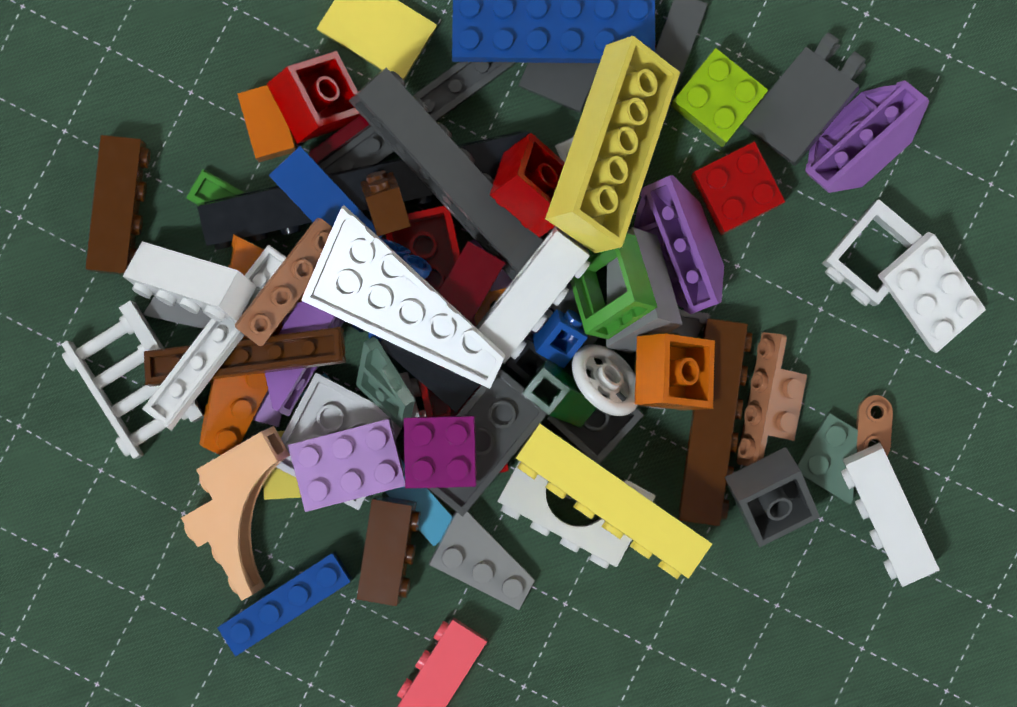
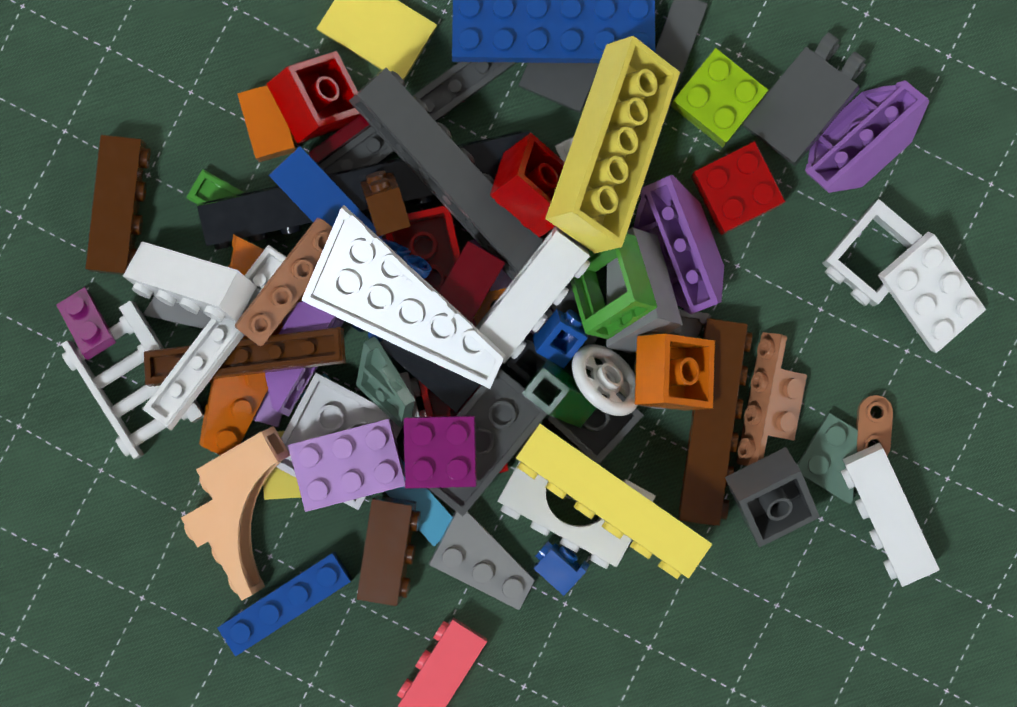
none -> magenta plate [56,287,117,360]
none -> blue brick [533,541,589,596]

